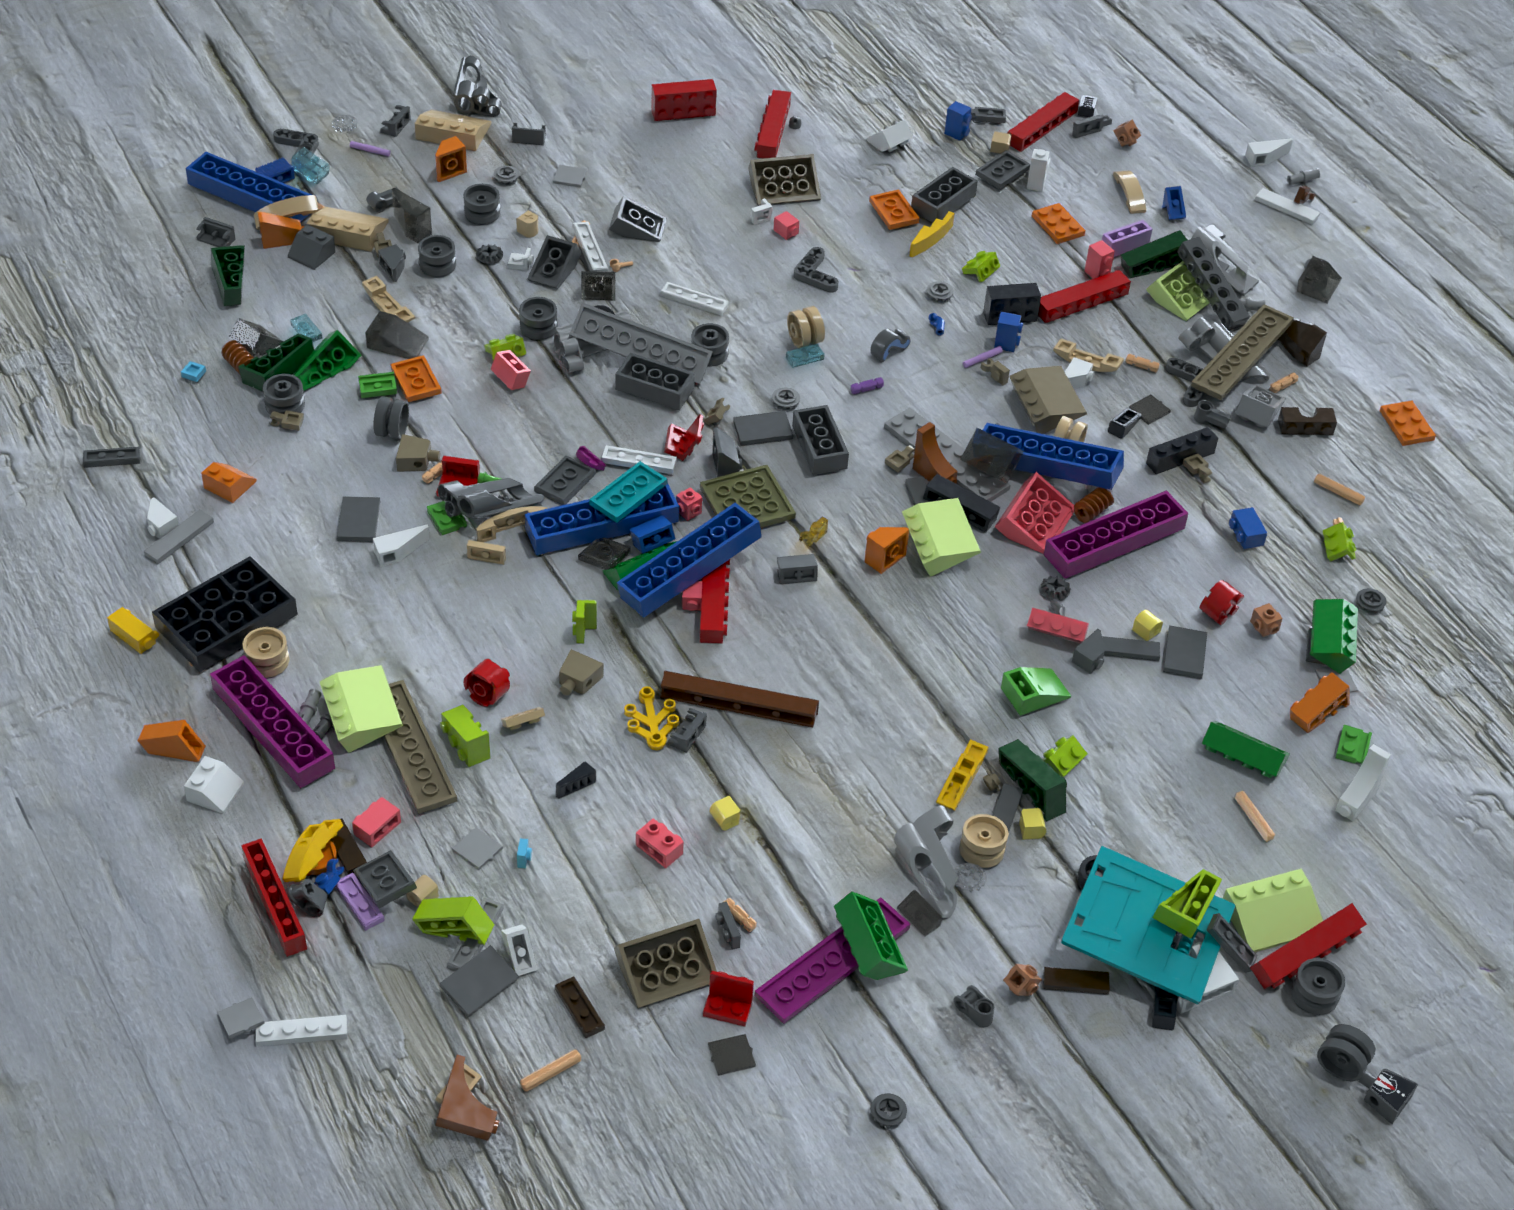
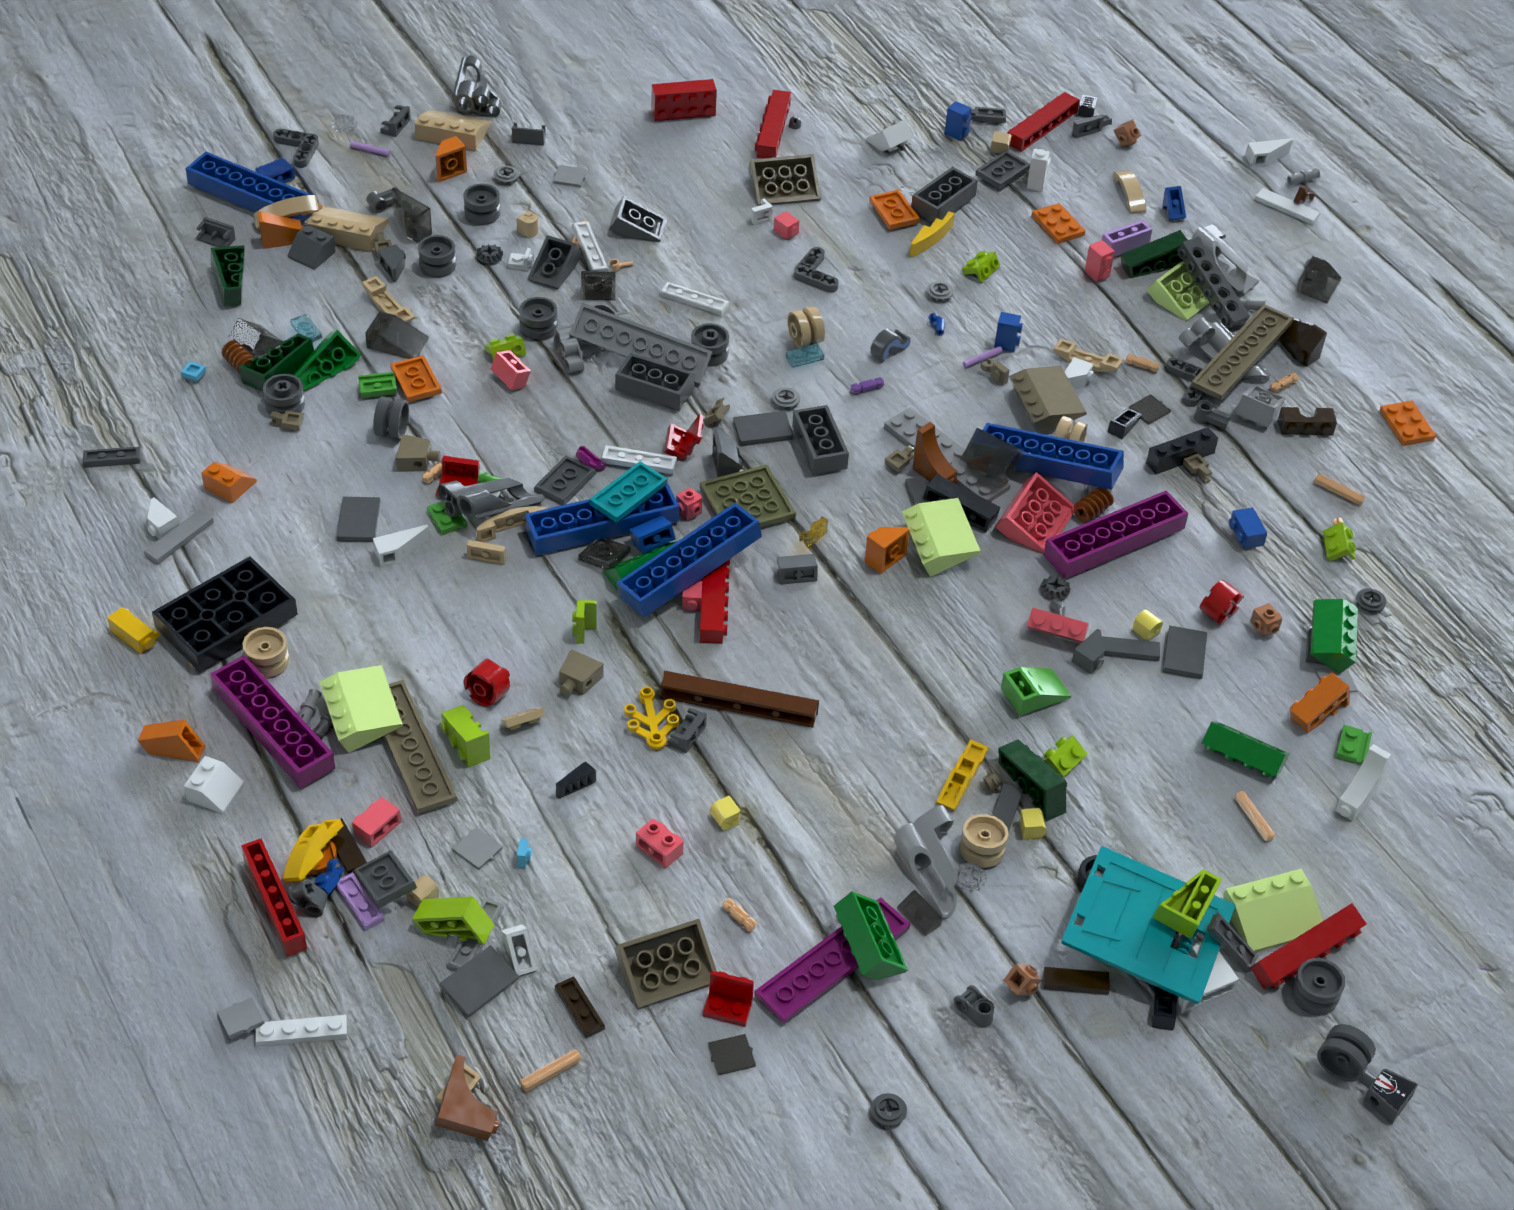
clear light blue brick [291,147,330,184] -> none
dark grey plate [716,901,741,950] -> none
black brick [983,283,1041,325] -> none
red brick [1038,270,1131,323] -> none

